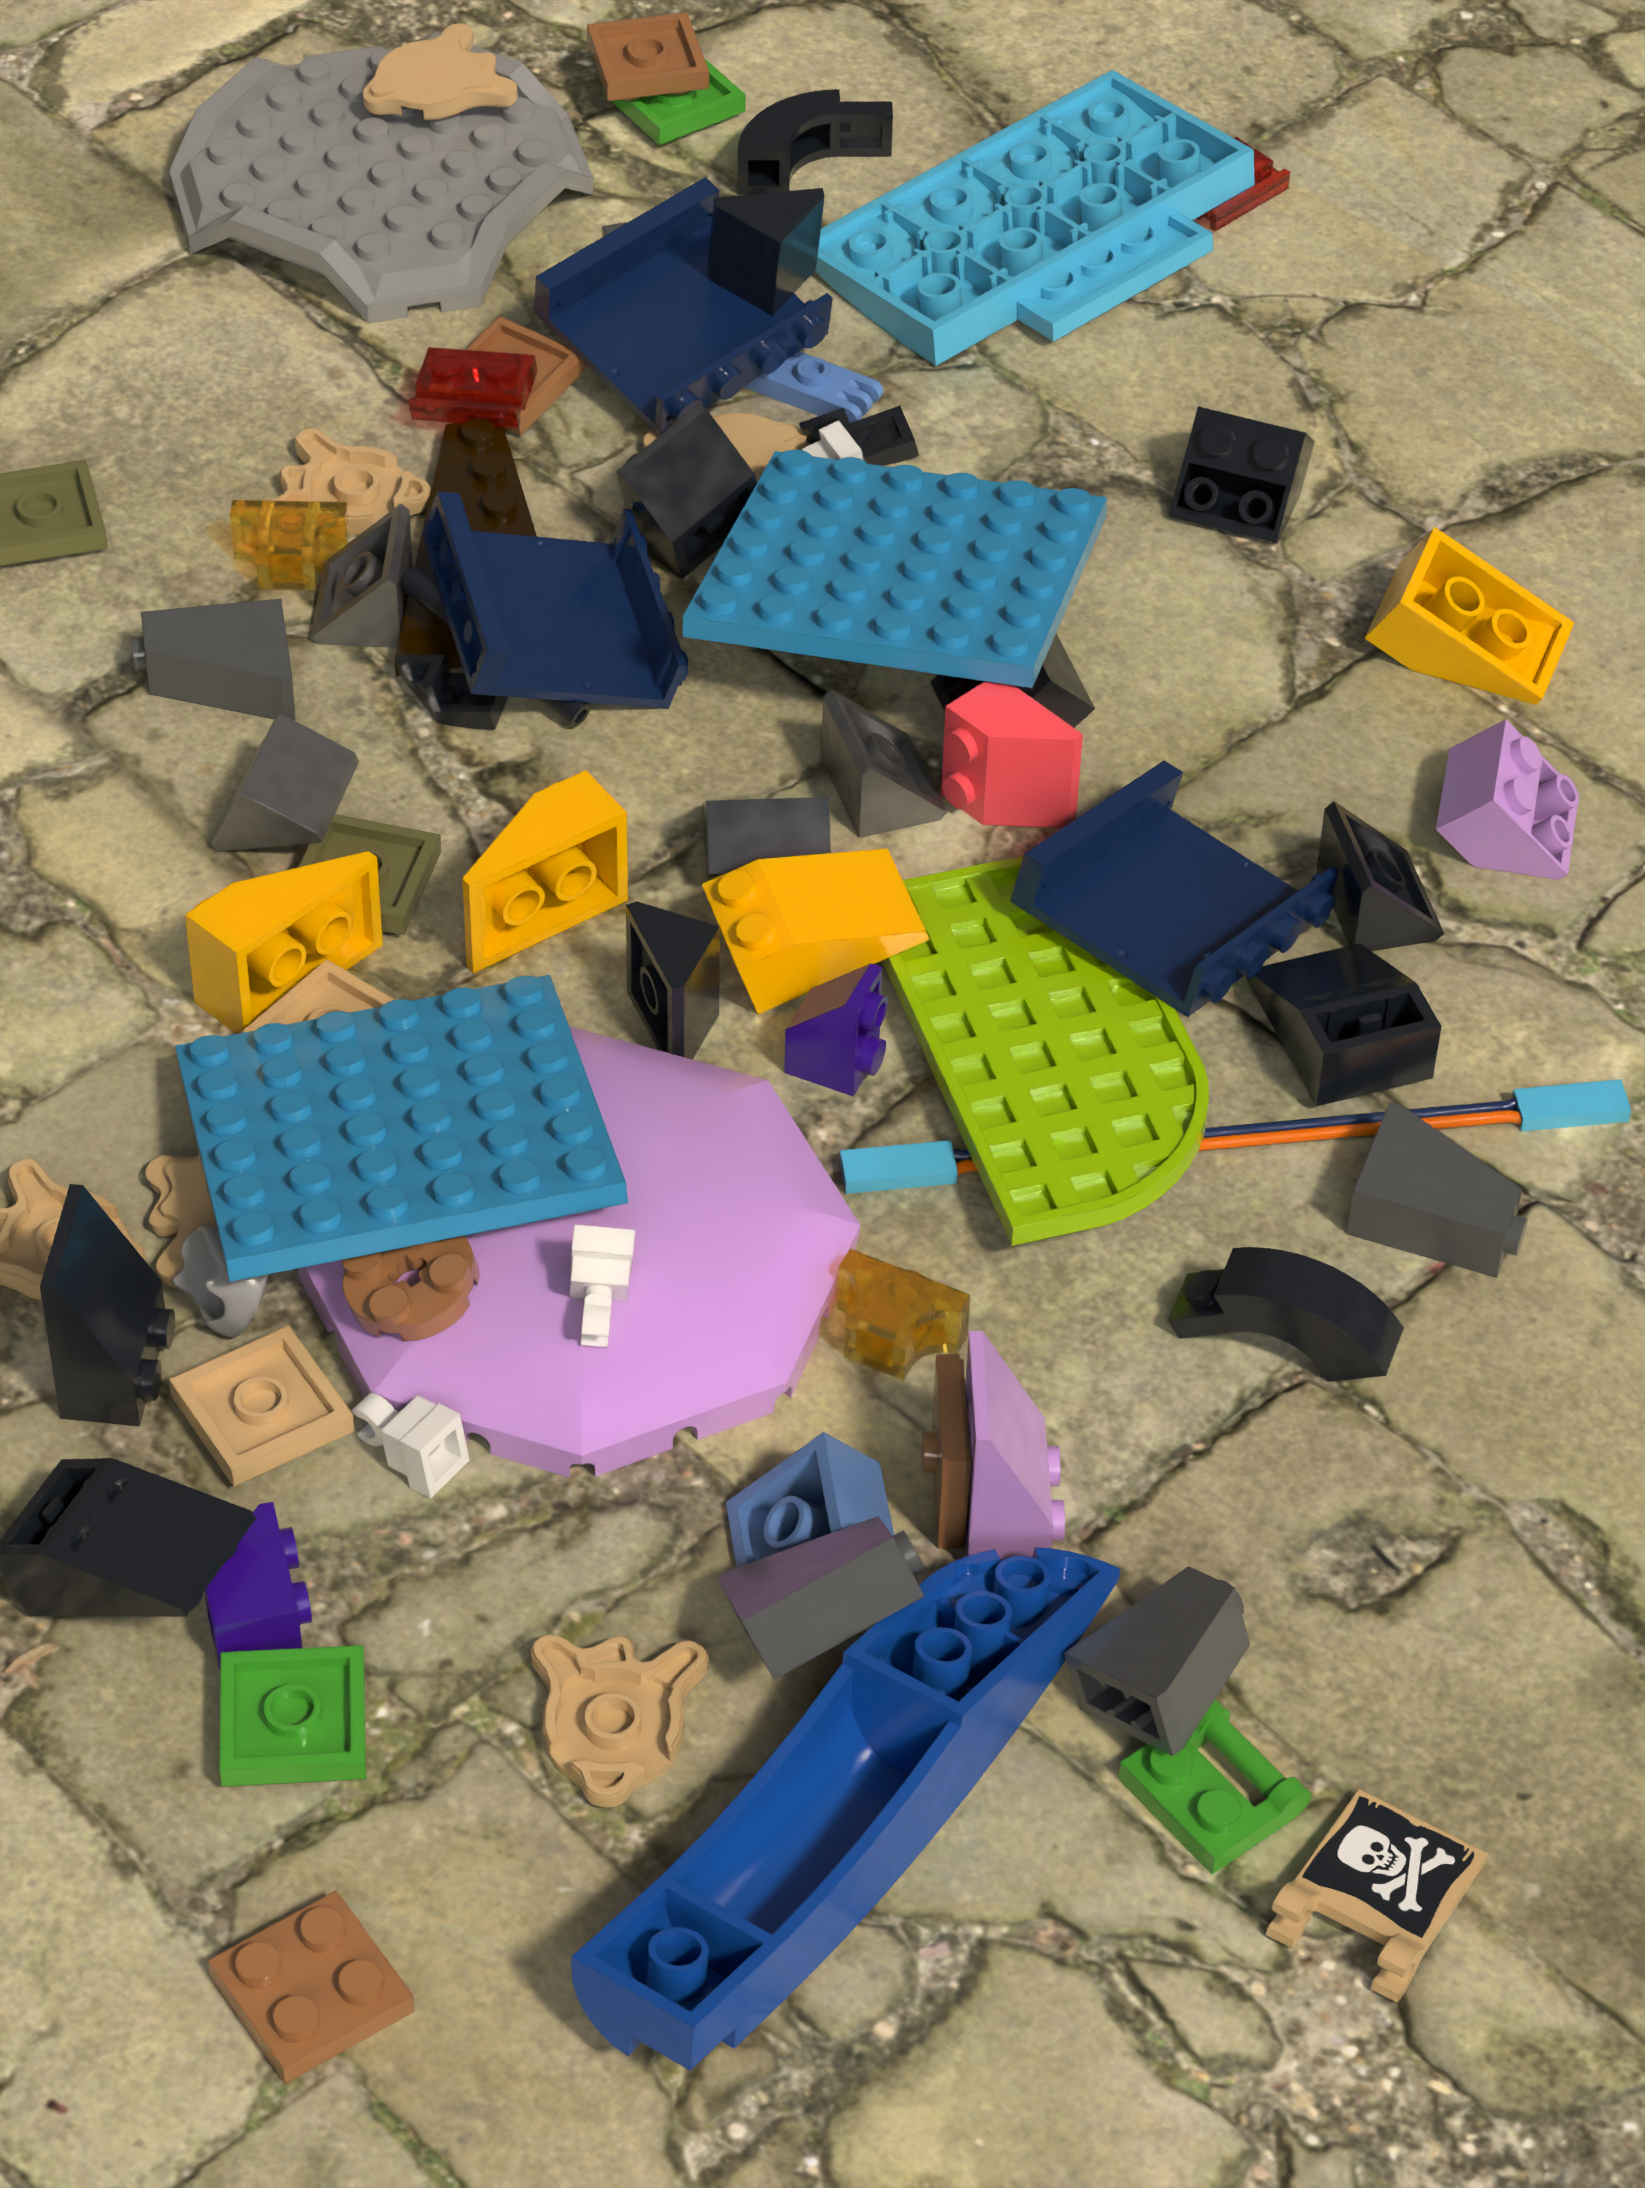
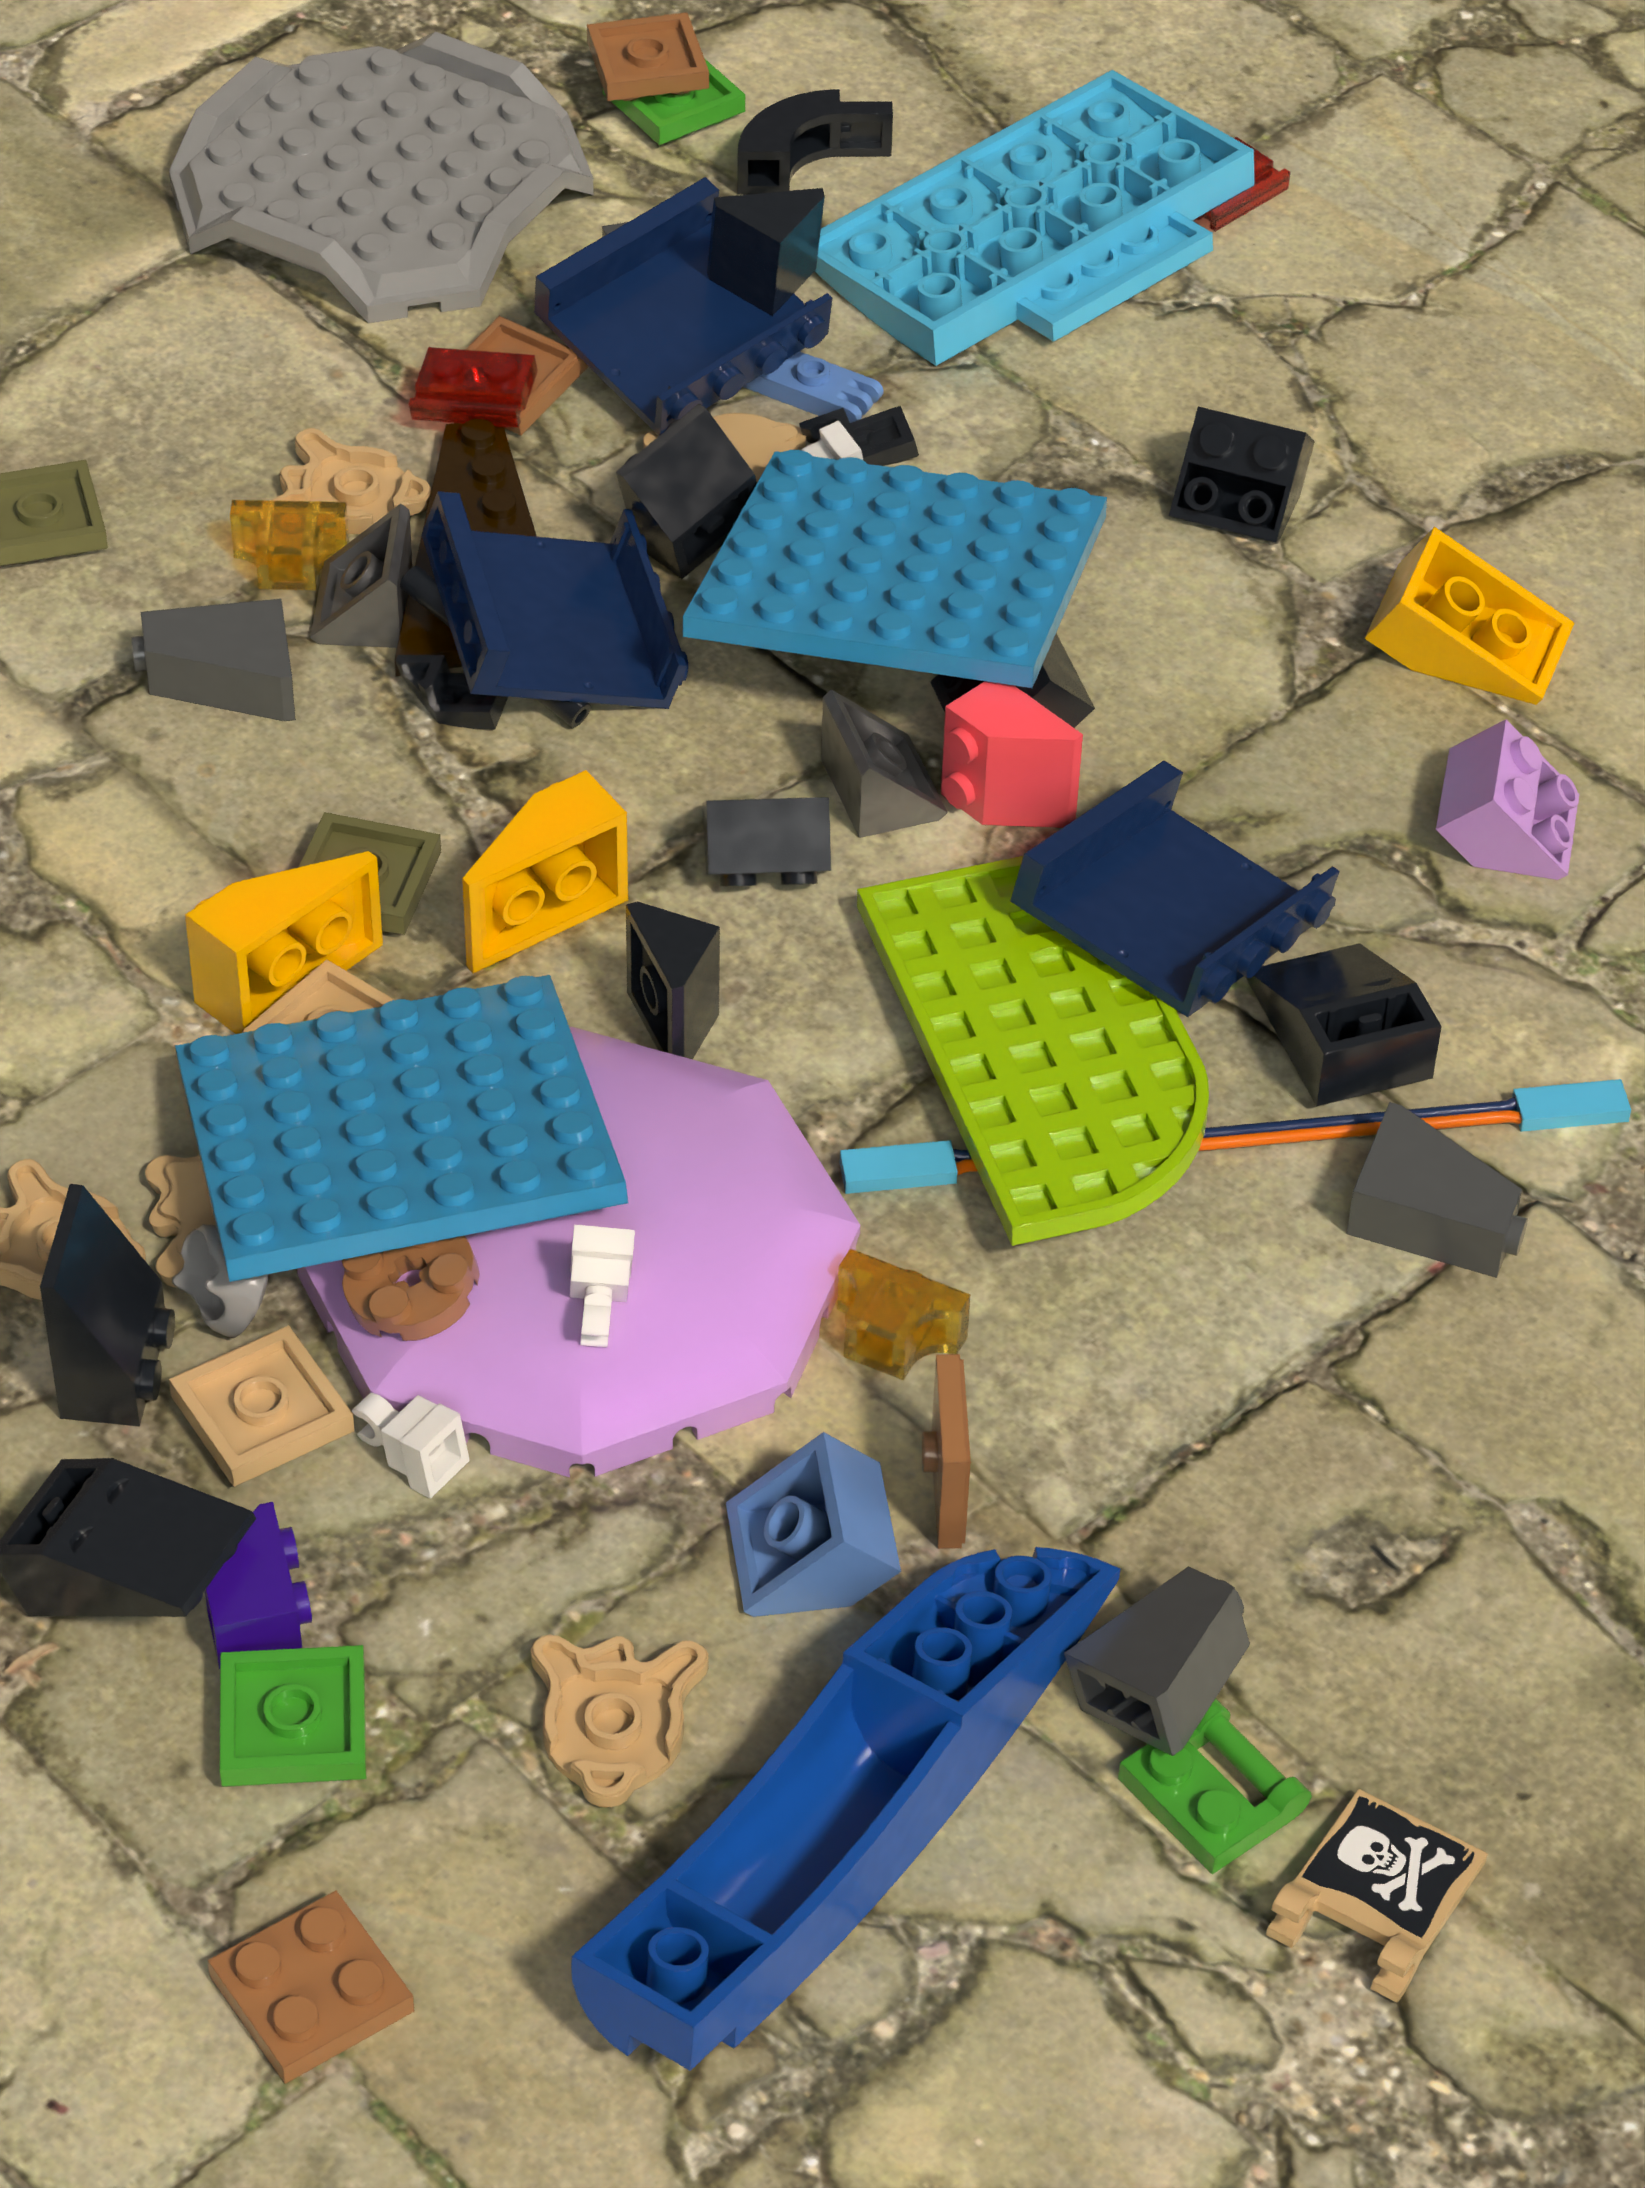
flat silver slope [211,713,359,852] -> none
tan tile [363,23,518,120] -> none
yellow slope [702,848,929,1015] -> none
dark grey slope [716,1516,924,1680] -> none
dark purple slope [784,963,888,1097] -> none
lavender slope [965,1331,1065,1559] -> none
black arch [1168,1247,1404,1382] -> none
black slope [1316,801,1445,951] -> none

